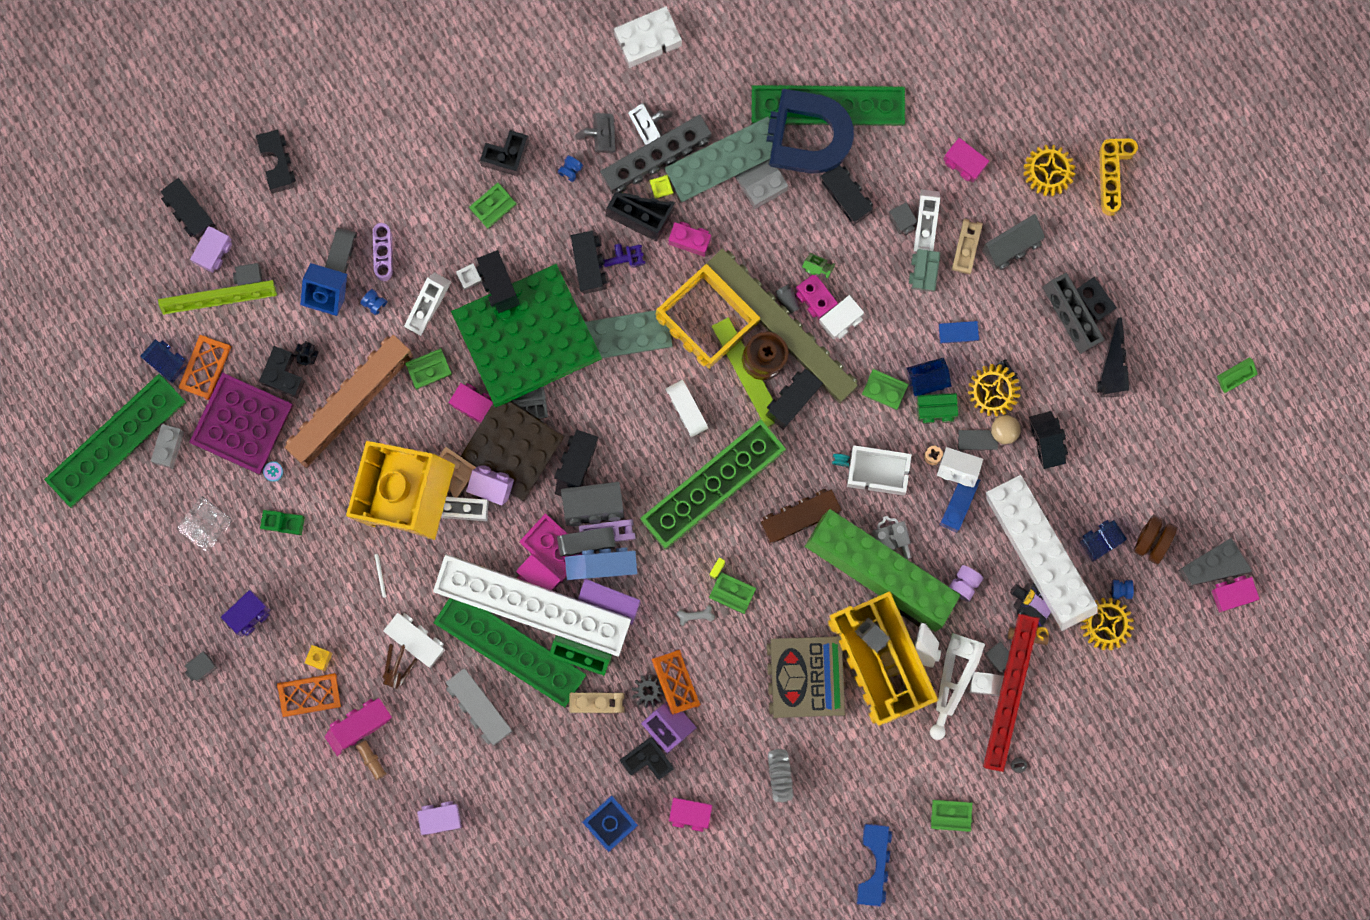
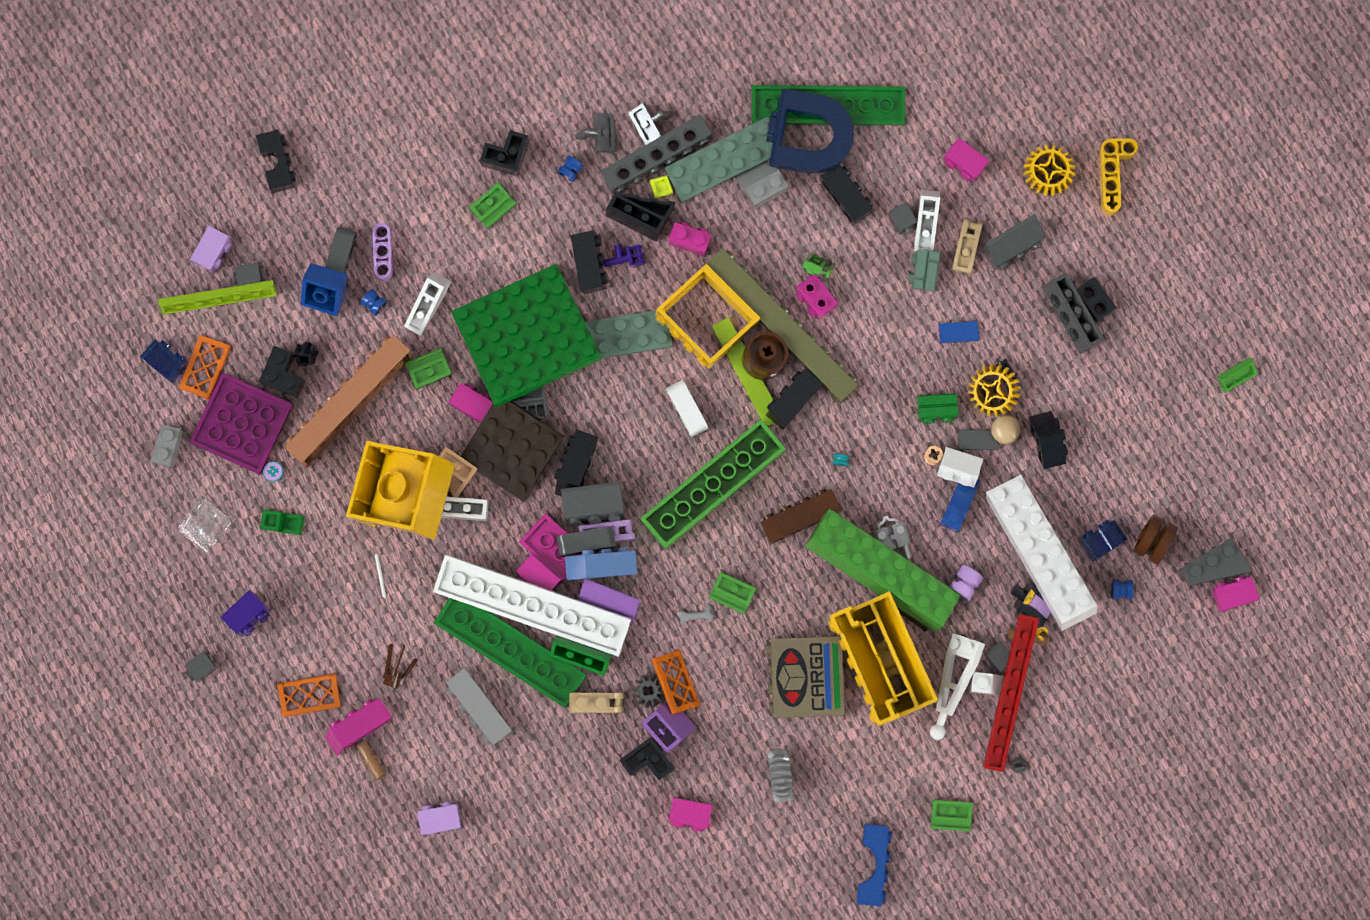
green plate [44,374,186,509] -> none
black brick [160,177,216,239] -> none
yellow brick [304,645,333,671] -> none
white brick [383,613,445,669] -> none
white plate [456,263,482,290] -> none
lavender brick [466,466,514,505] -> none
black brick [476,250,520,313] -> none
blue brick [582,795,638,852] -> none
white piece [614,6,682,68] -> none
neon yellow tile [709,557,725,579] -> none
dark grey cone [775,284,800,314] -> none
white brick [819,295,864,340] -> none
white piece [847,445,912,496] -> none
dark grey brick [855,617,890,653] -> none
bright green plate [862,369,908,410] -> none
clear blue brick [906,357,952,397] -> none
white slope [914,623,941,668] -> none
yellow gear [1080,598,1134,651] -> none
black wedge [1096,317,1129,397] -> none

